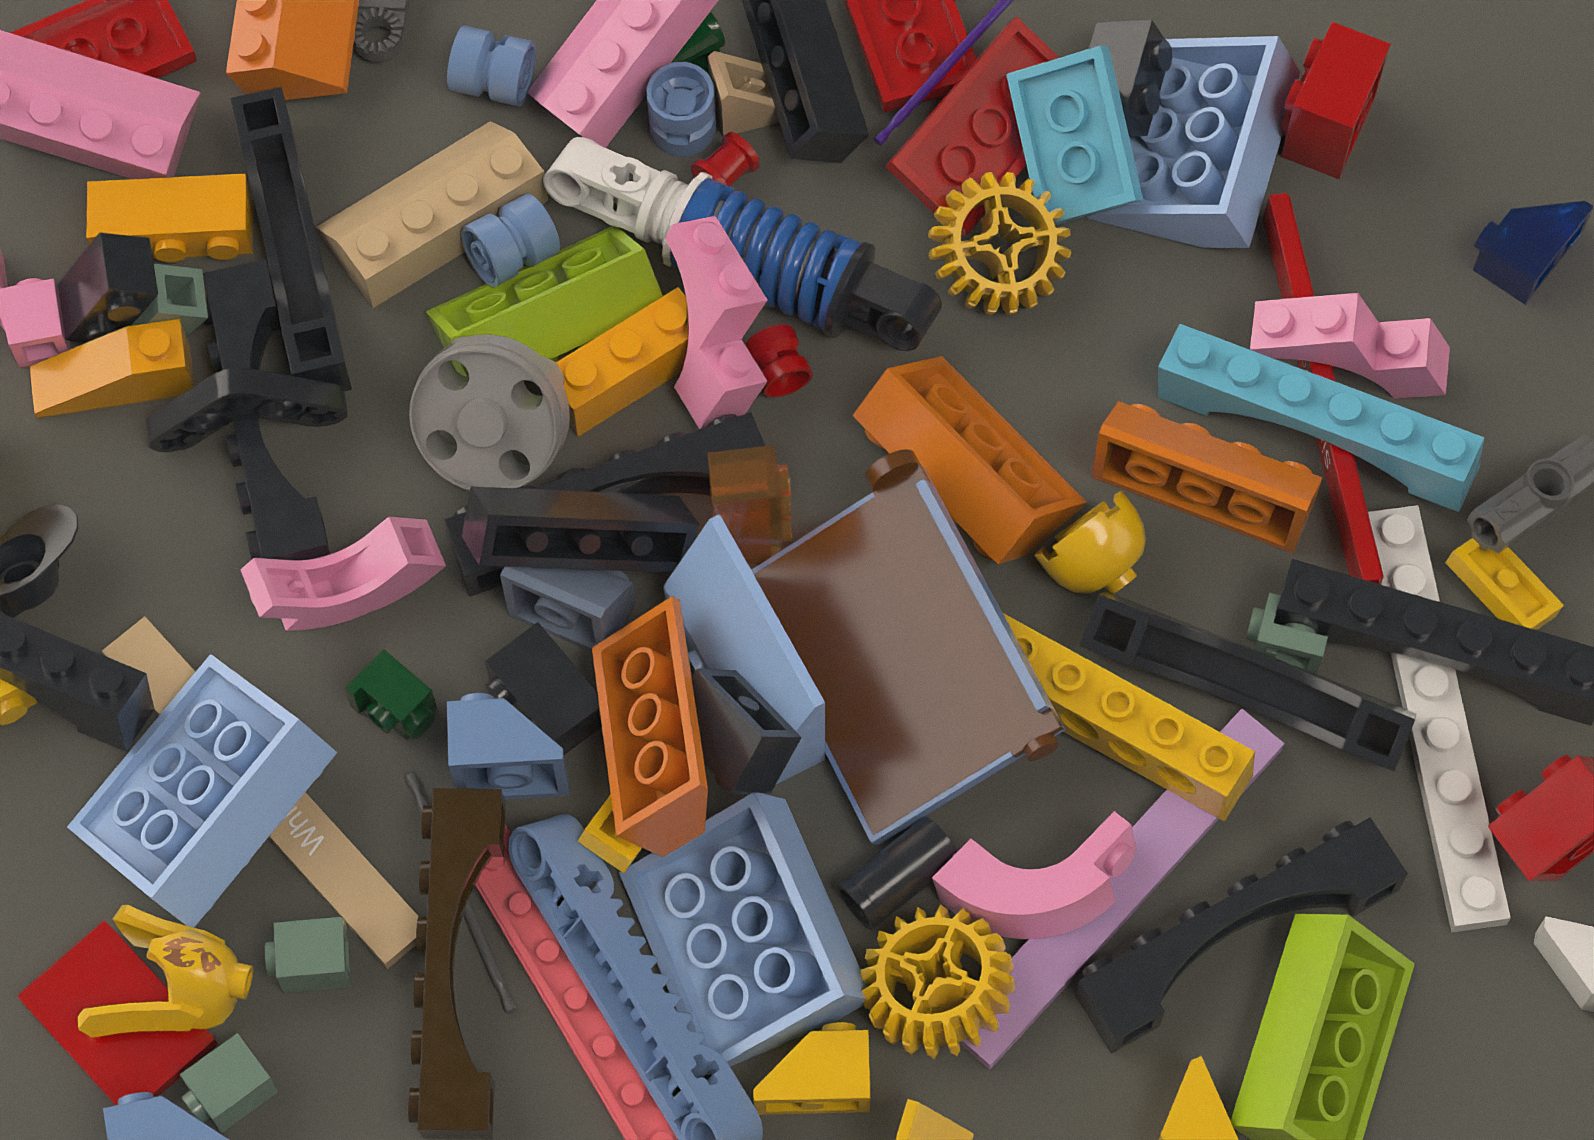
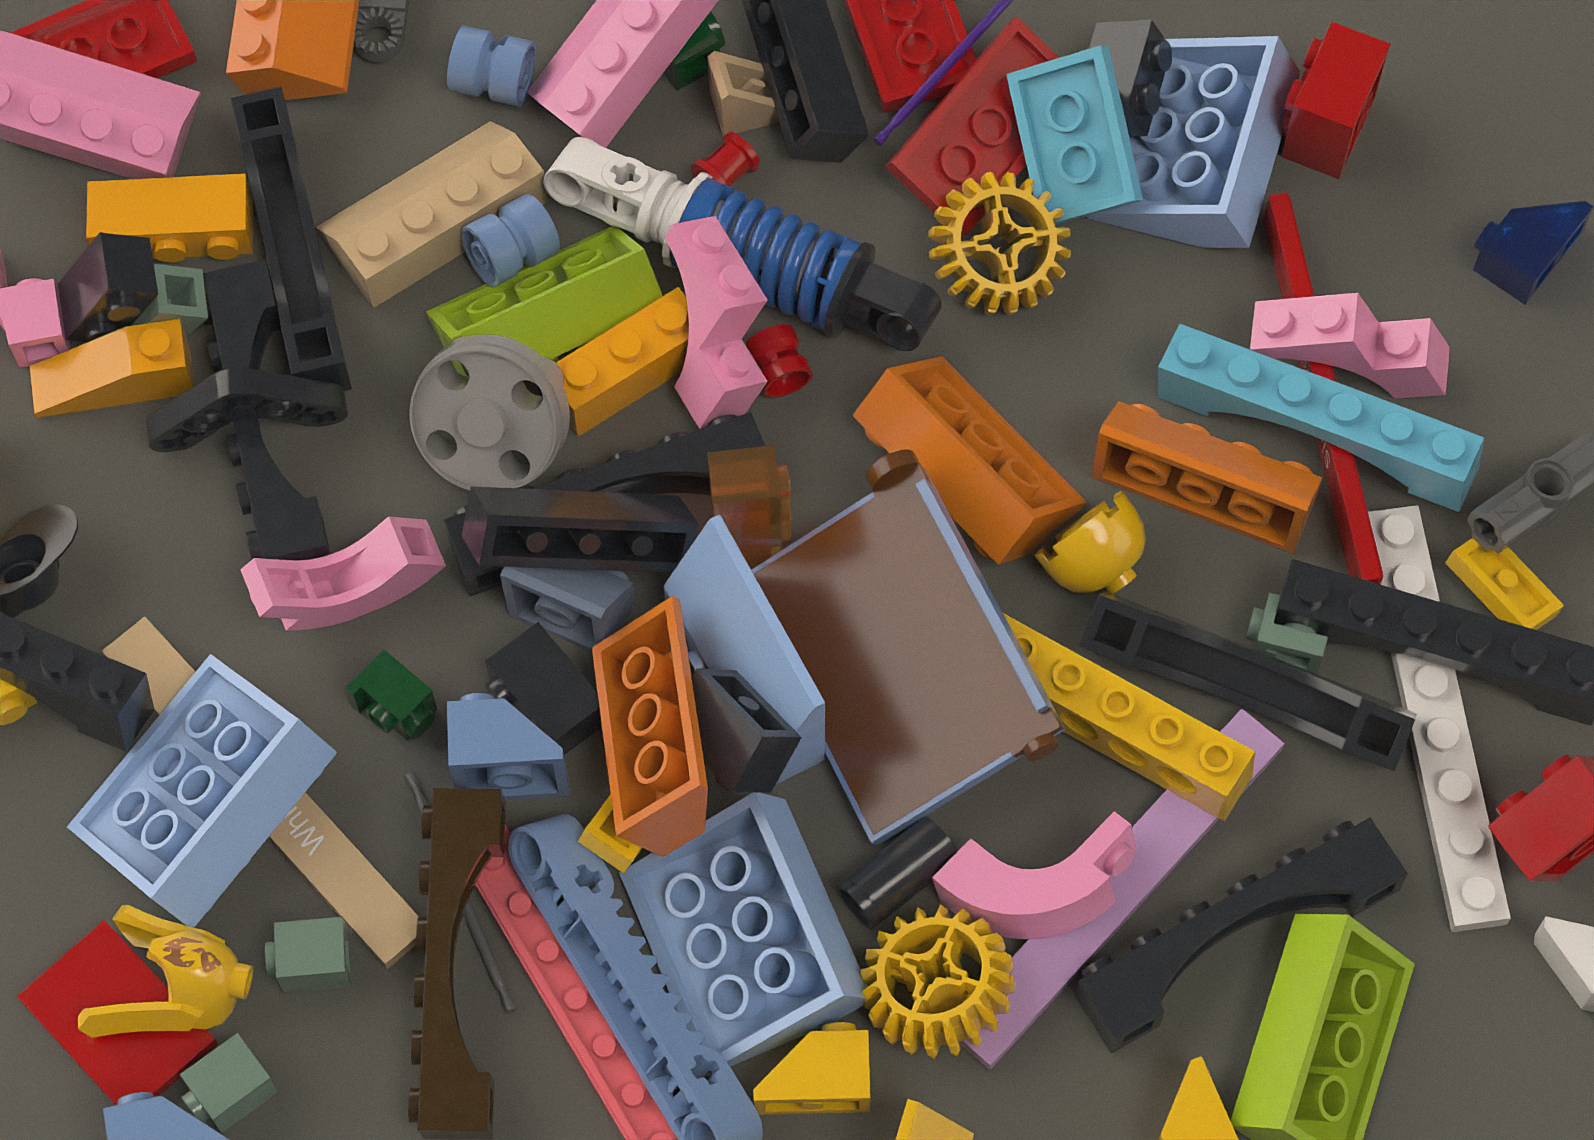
medium blue wheel [647,62,716,157] -> none

